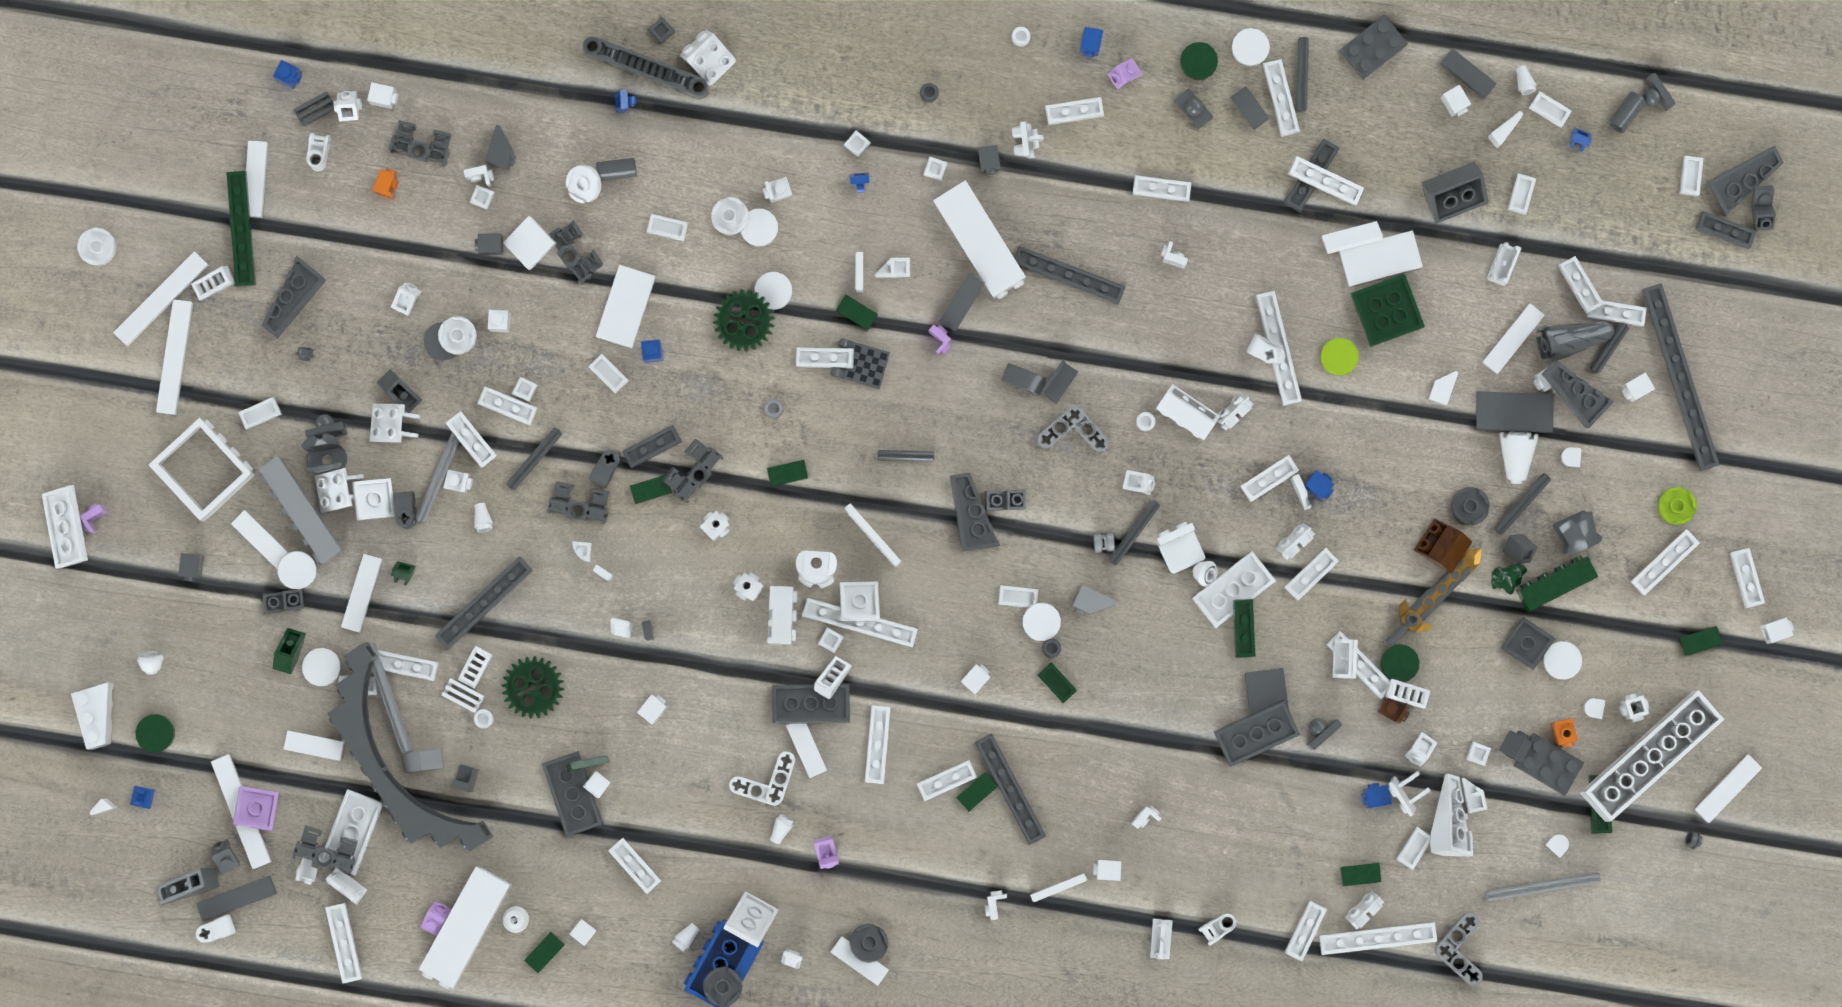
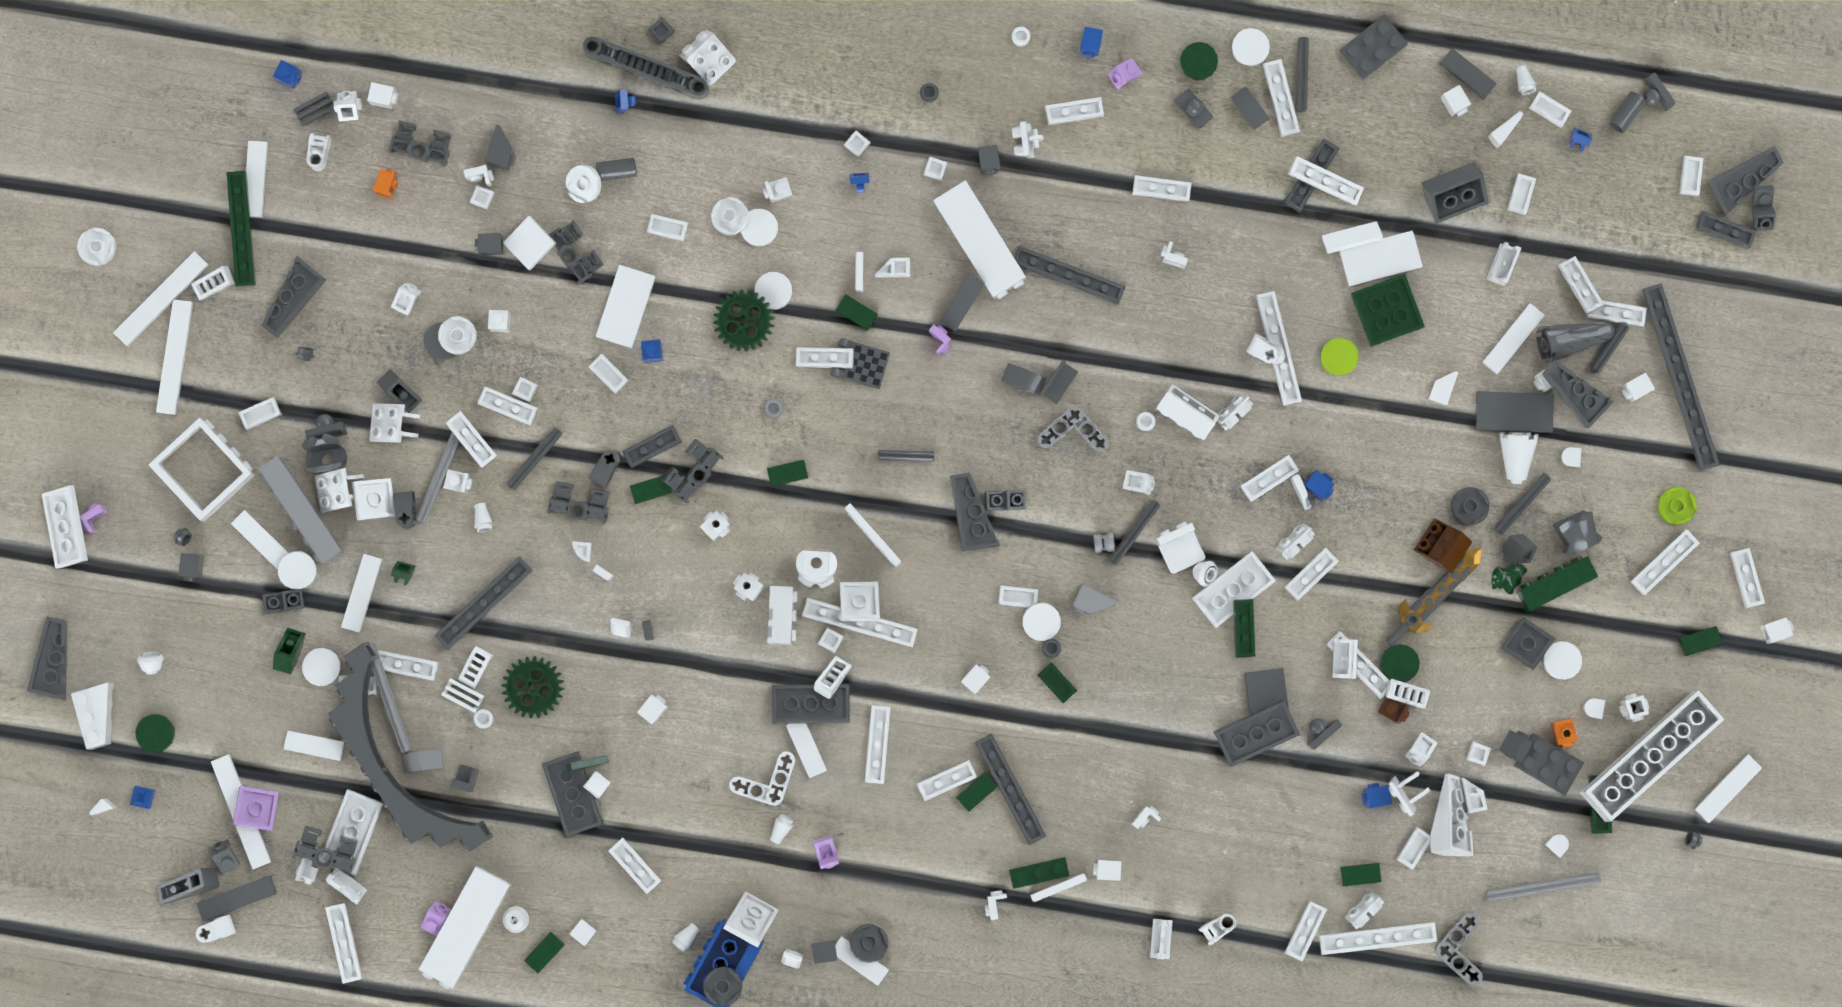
none -> dark grey wing [27,616,67,700]
none -> dark grey plate [174,528,192,546]
none -> dark grey panel [812,940,837,964]
none -> dark green plate [1009,857,1070,889]

